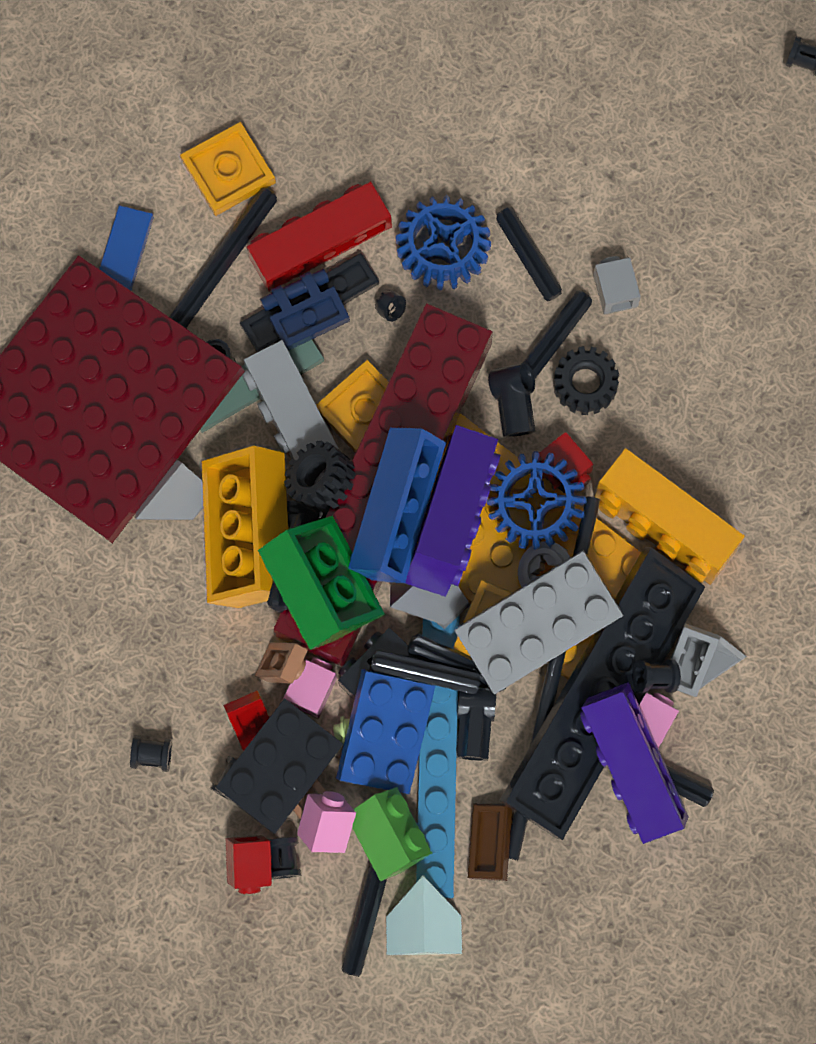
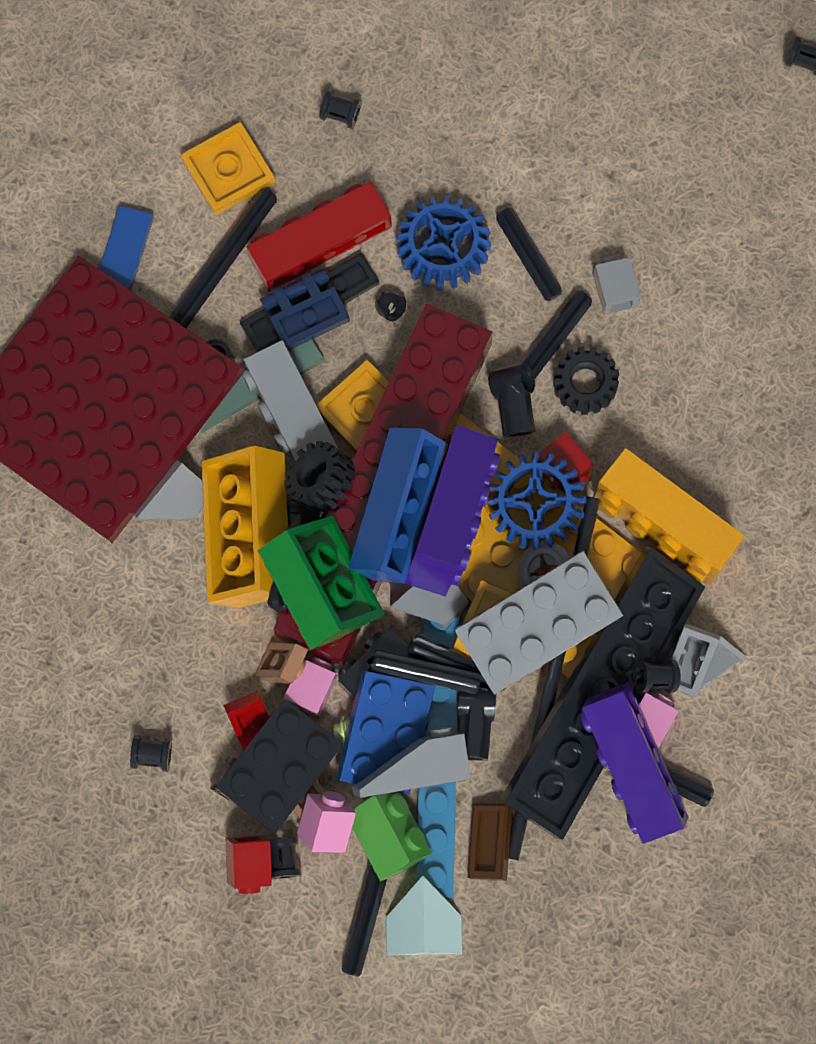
none -> black bush [319,89,362,129]
none -> light grey slope [352,726,471,798]

